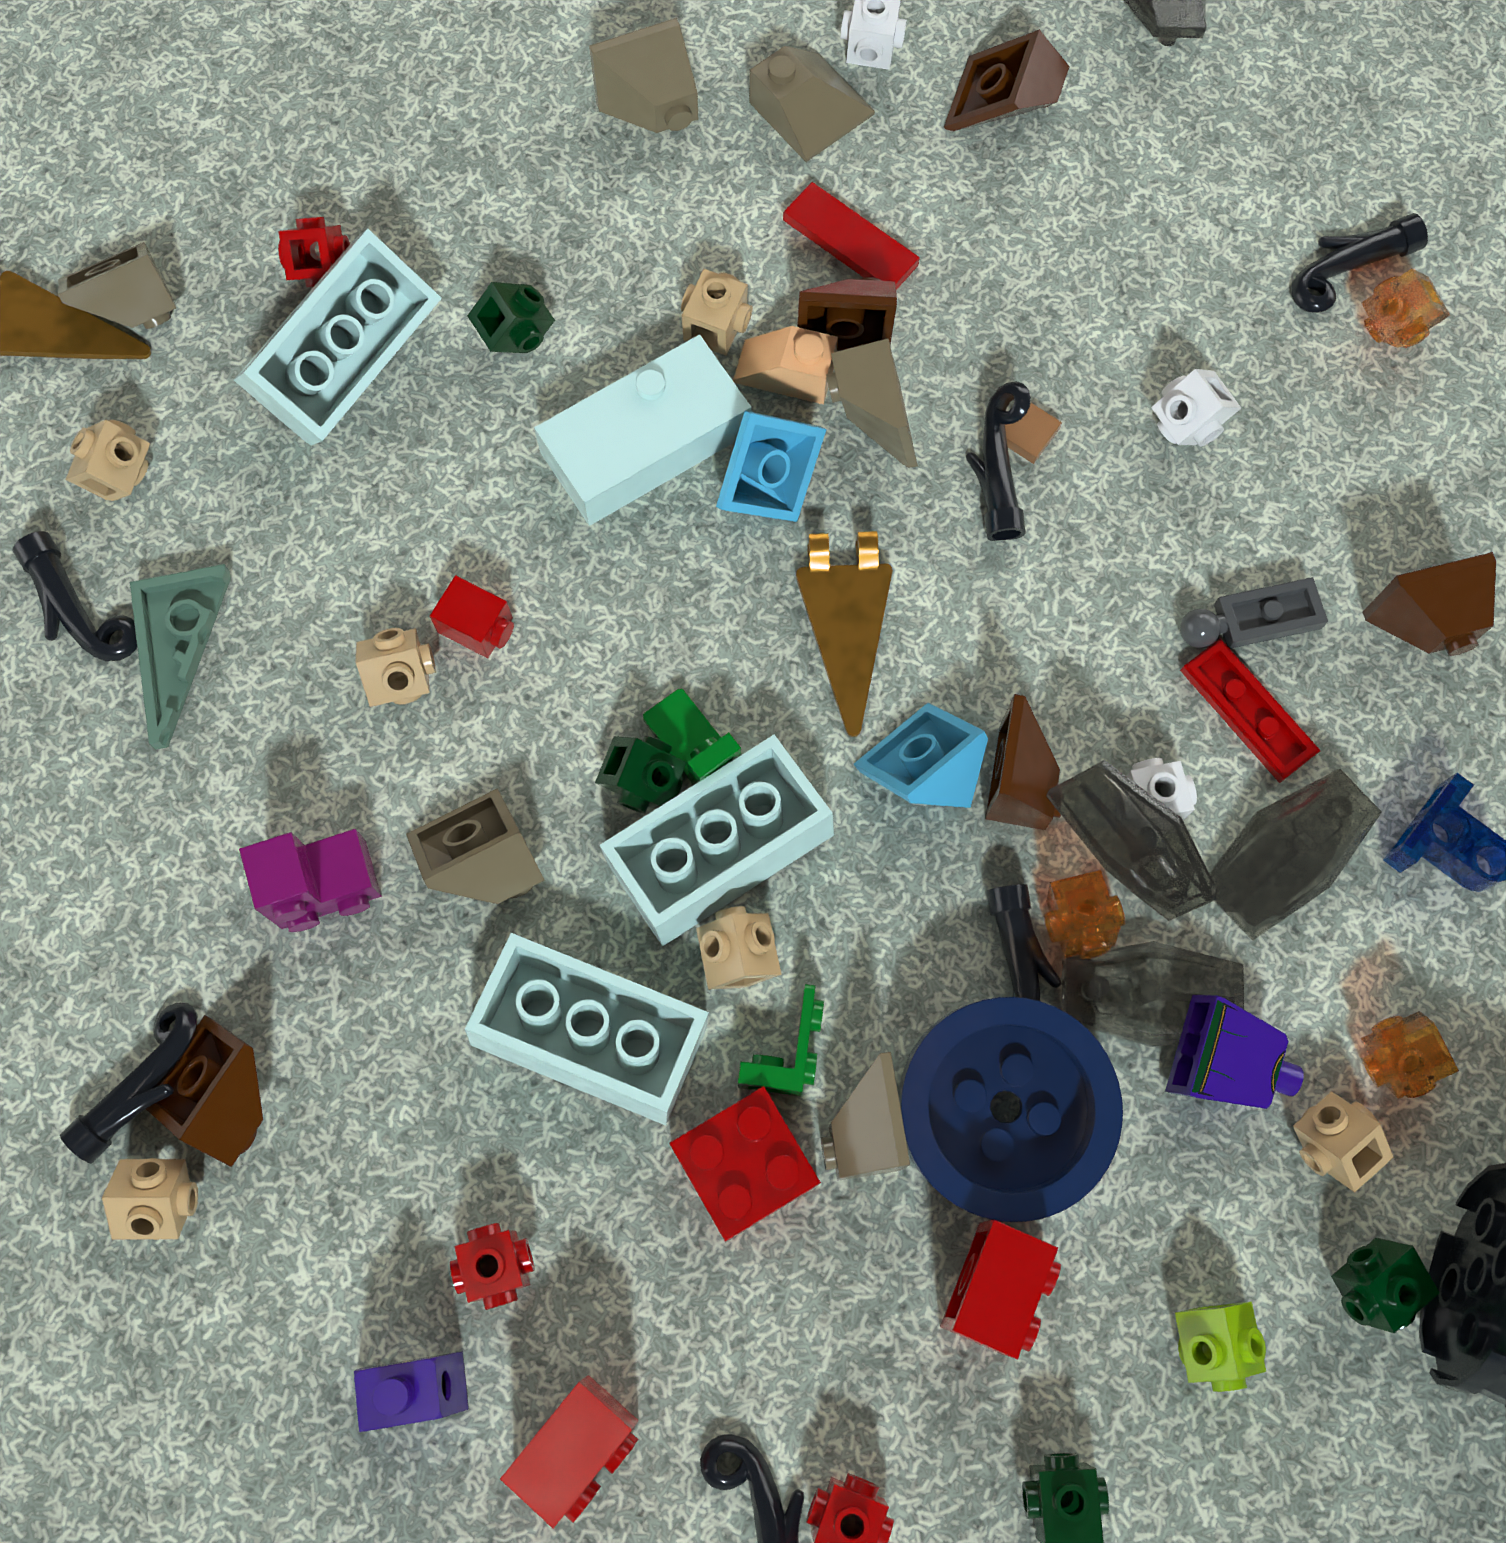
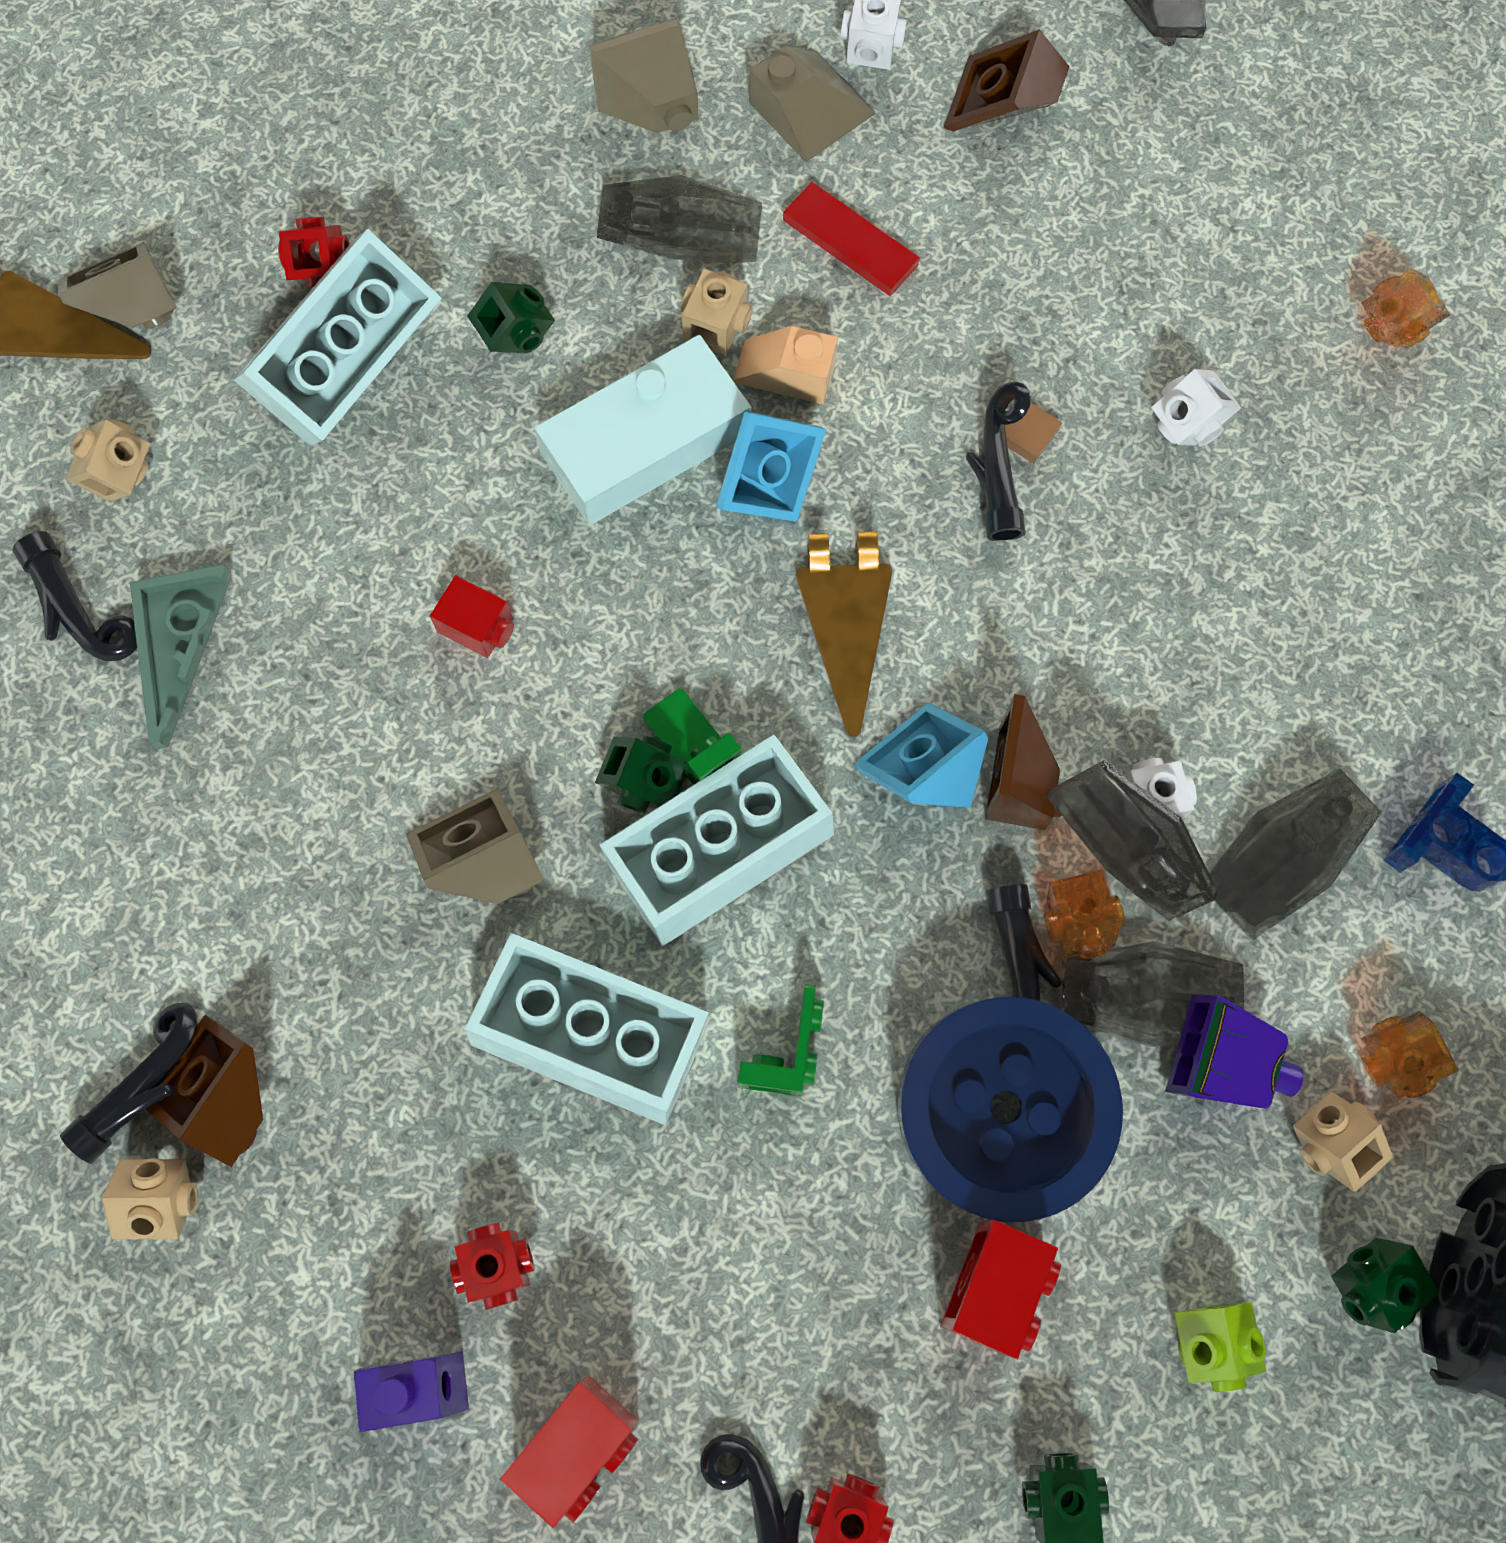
magenta brick [239,829,382,932] -> none
tan brick [355,628,436,707] -> none
red brick [669,1086,821,1243] -> none
tan brick [696,906,782,990] -> none
reddish brown slope [797,277,897,351] -> none
dark tan slope [821,1052,910,1181] -> none
dark tan slope [826,339,918,468] -> none
dark grey plate [1180,577,1328,649] -> none
red tile [1180,638,1321,783] -> none
black plant [1292,213,1428,313] -> none
reddish brown slope [1362,552,1496,656] -> none
none -> clear smoke piece [597,175,762,263]

